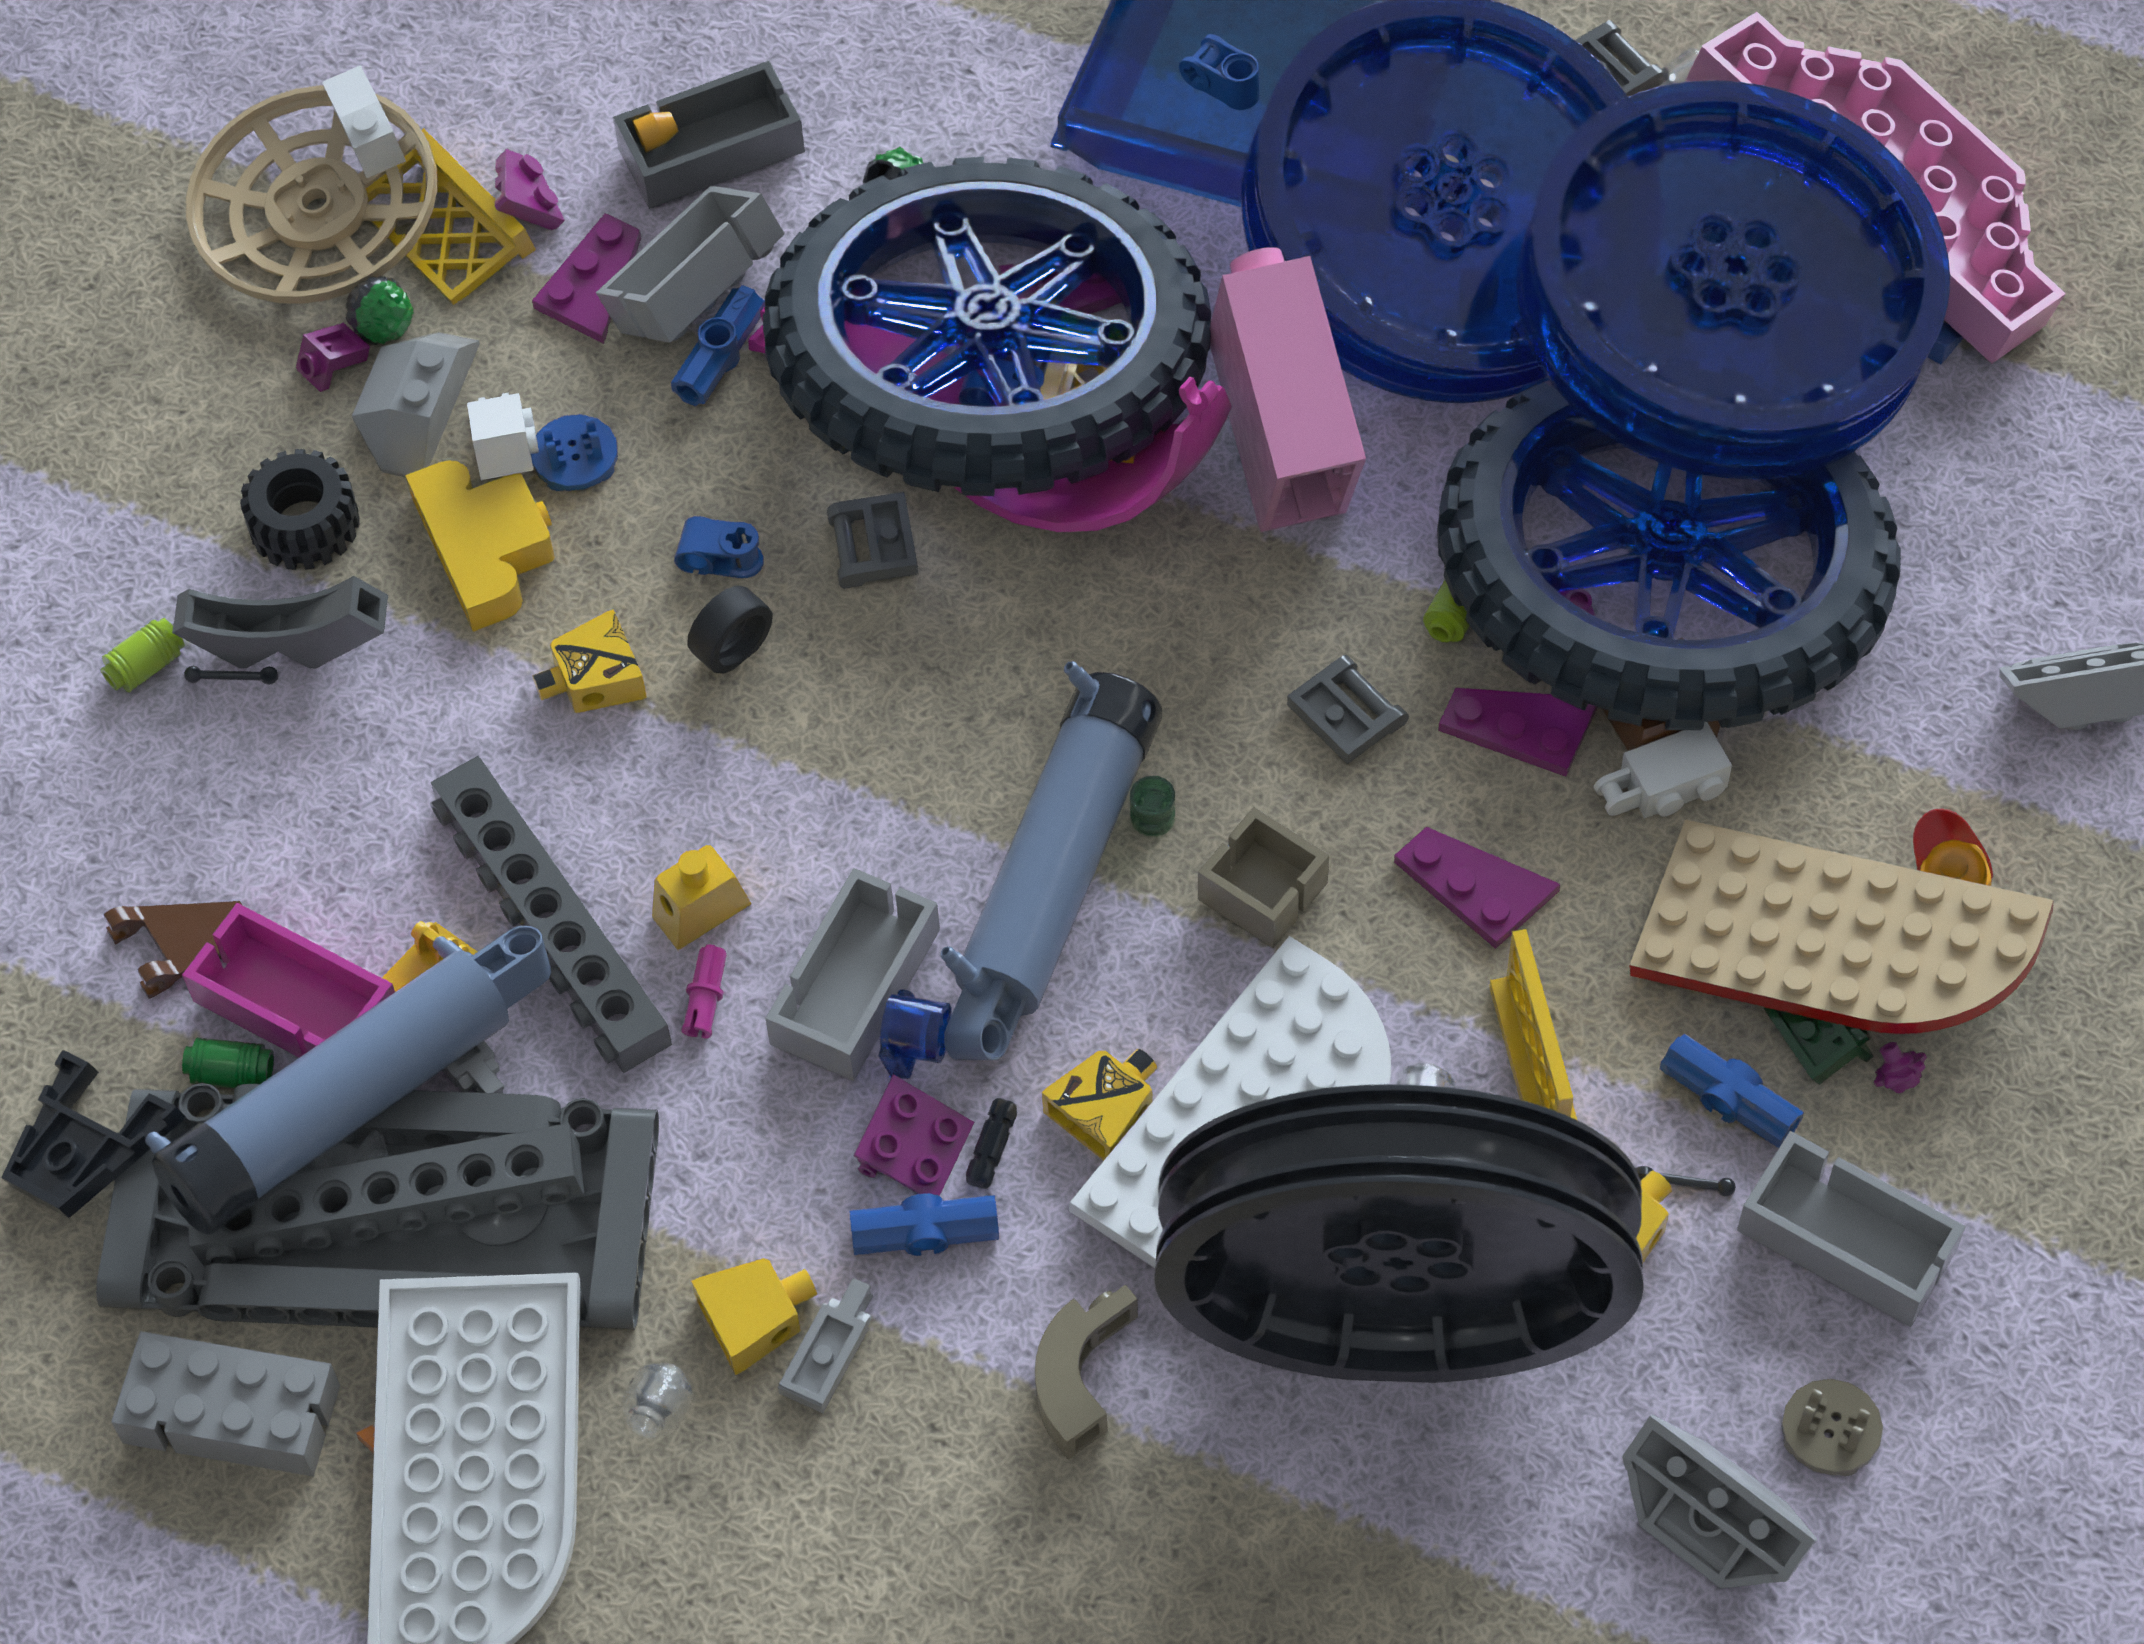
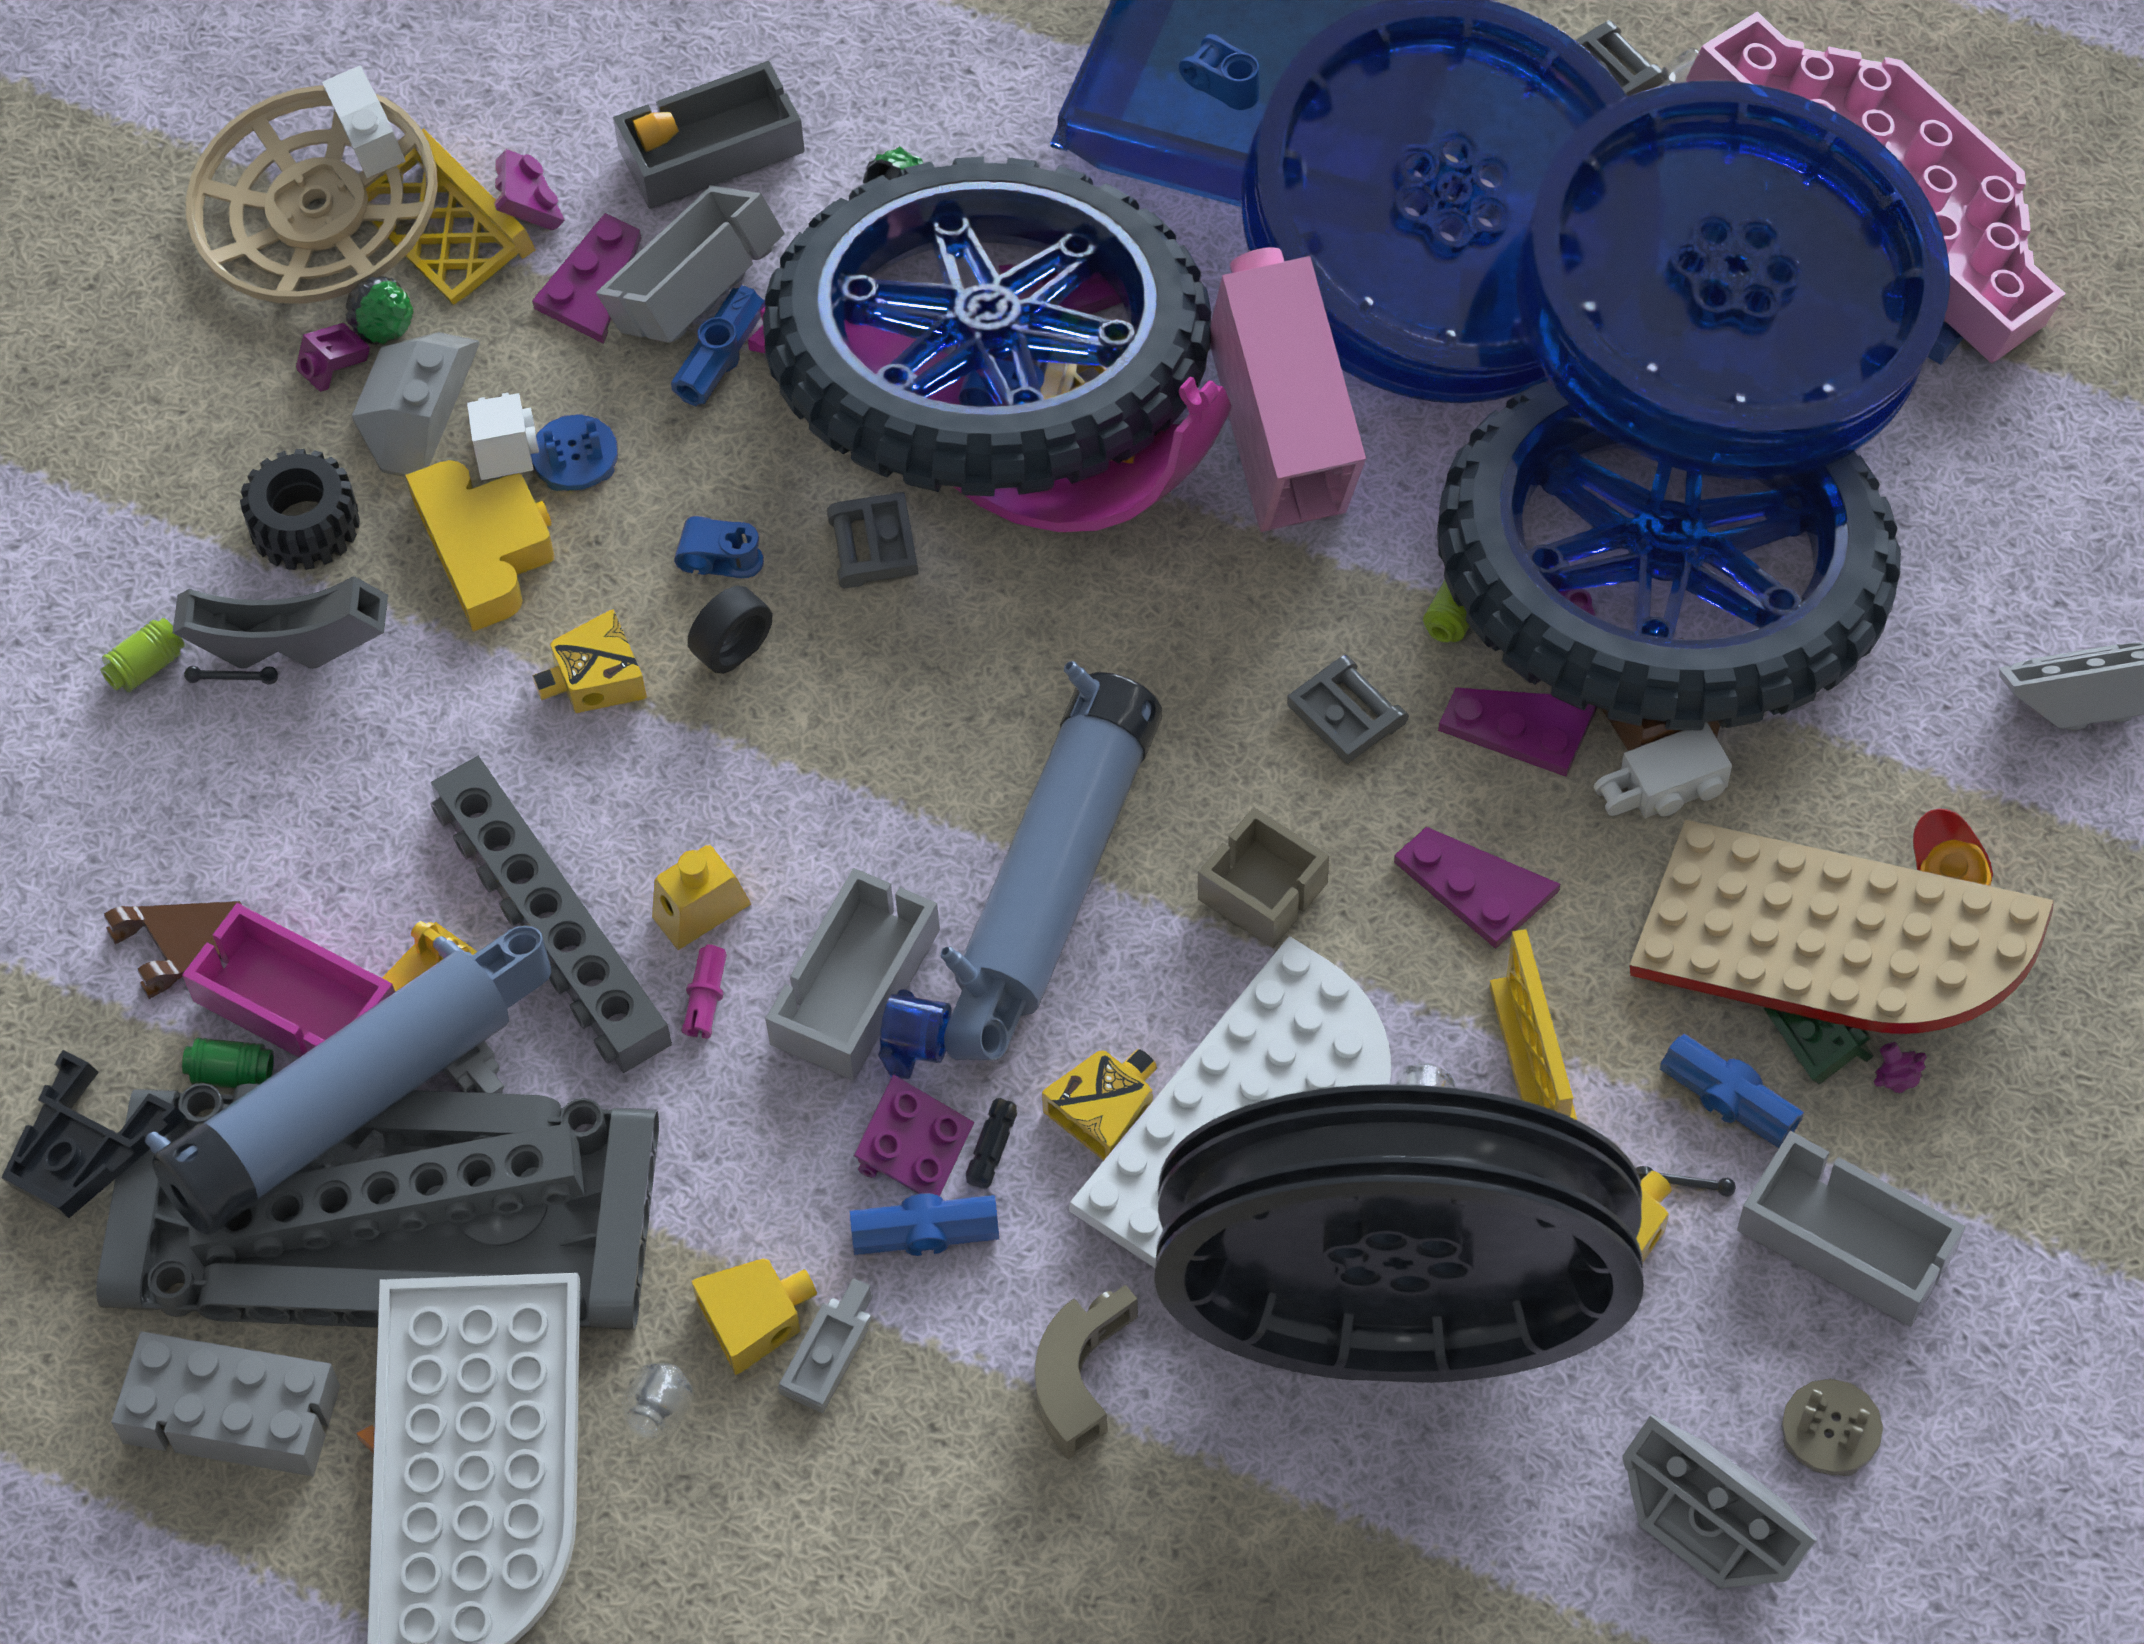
clear green wheel [1130,776,1175,837] -> none

